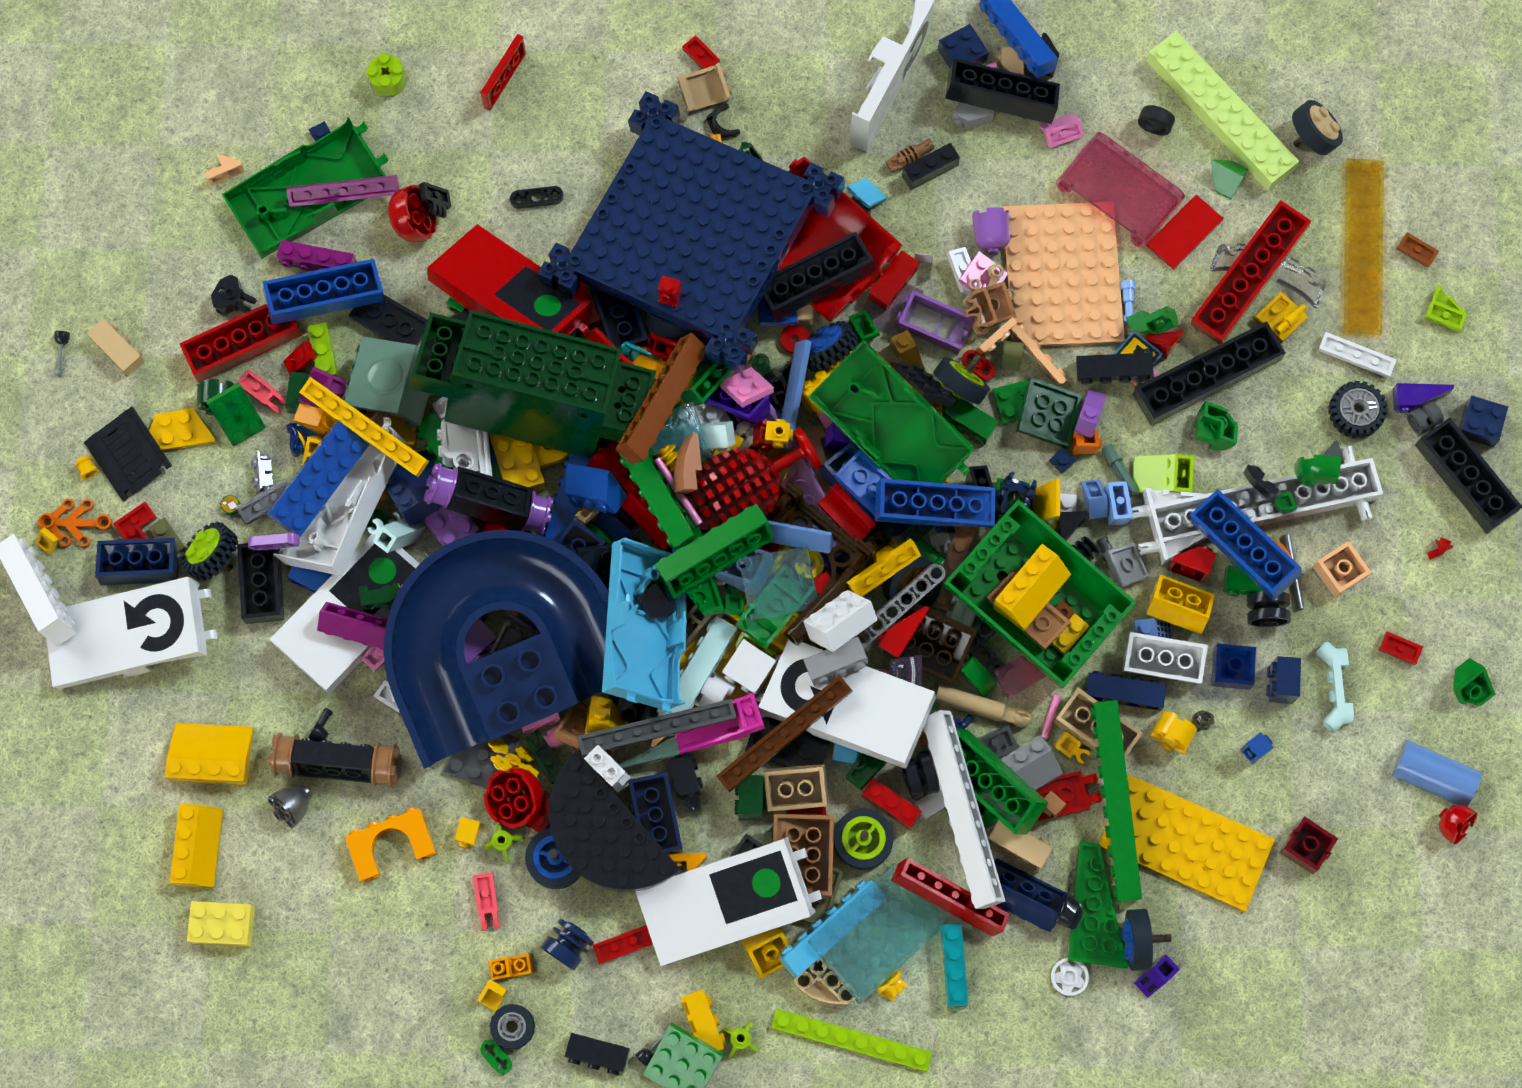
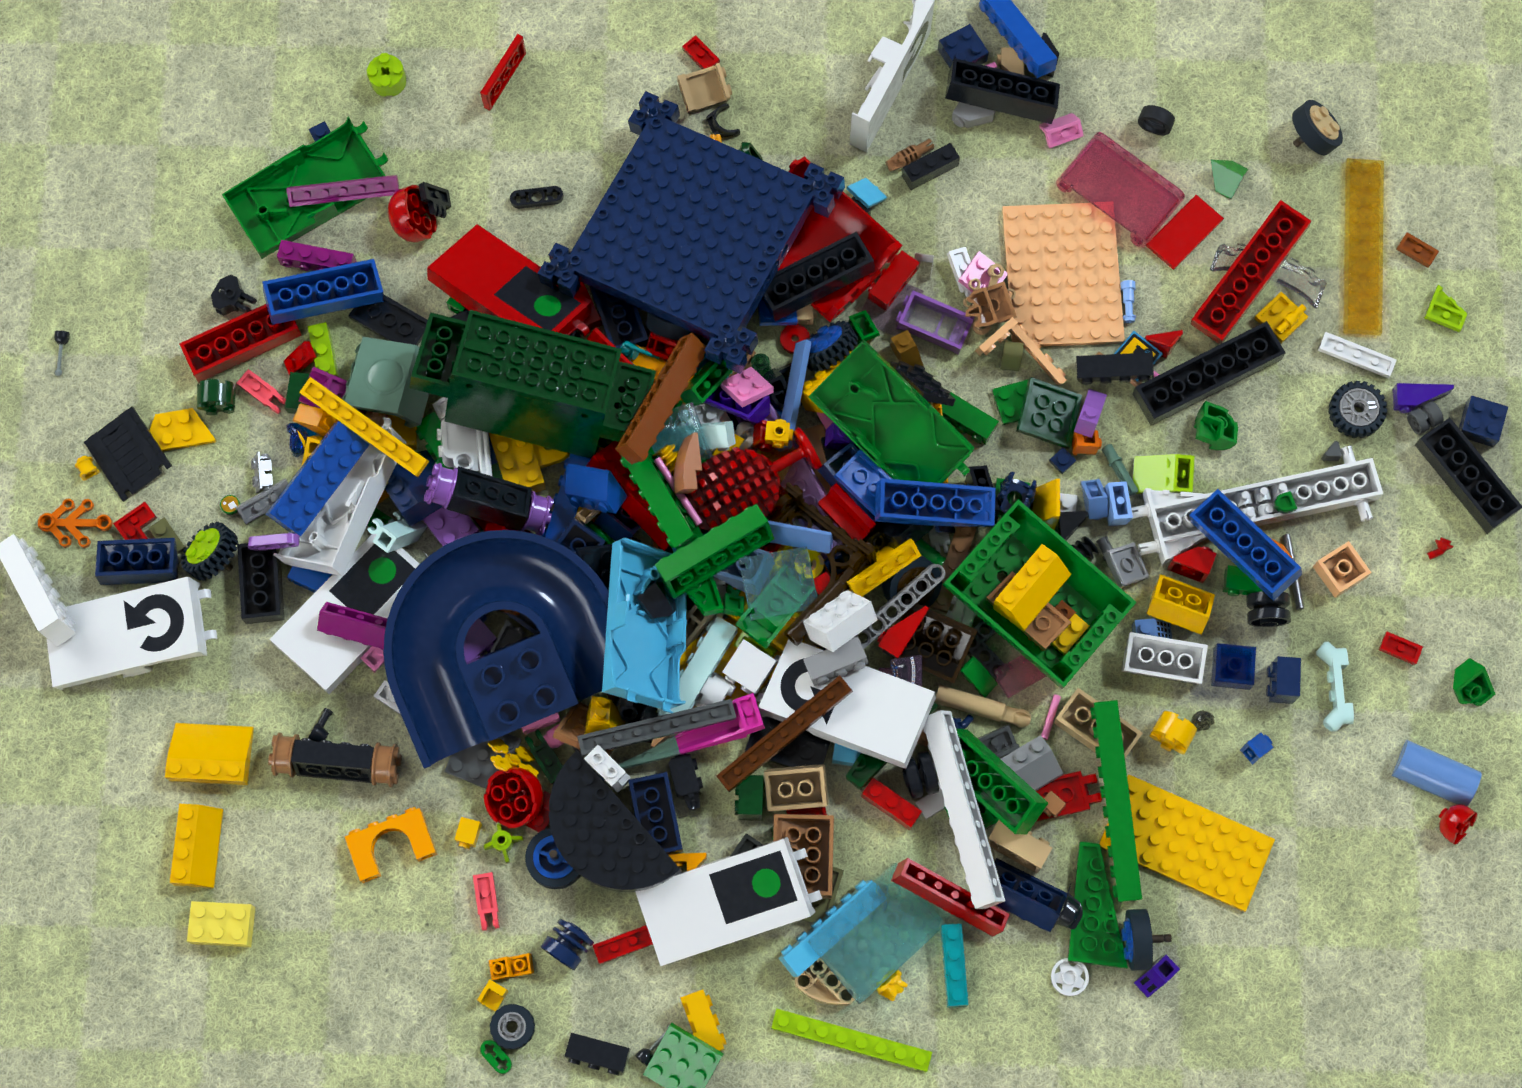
yellow plate [35,527,59,555] -> none
tan brick [86,319,144,377] -> none
light nougat slope [205,154,245,186] -> none
green plate [206,382,266,446] -> none
flat silver piece [267,785,312,828] -> none
dark green hips [359,582,401,612] -> none
red brick [657,276,683,307] -> none
lime brick [723,1022,759,1058] -> none
yellow slope [741,927,789,979] -> none
wheel [834,808,894,870] -> none
black wheel [933,354,990,404] -> none
red plate [961,350,996,381] -> none
medium lavender cylinder [972,207,1010,254] -> none
yellow plate [1054,731,1091,764] -> none
dark blue brick [1085,671,1167,711] -> none
green brick [1126,306,1178,335] -> none
yellowish green brick [1146,31,1299,191] -> none
black slope [1243,464,1279,501] -> none
dark red brick [1279,816,1339,874] -> none
green brick [1294,454,1341,488] -> none

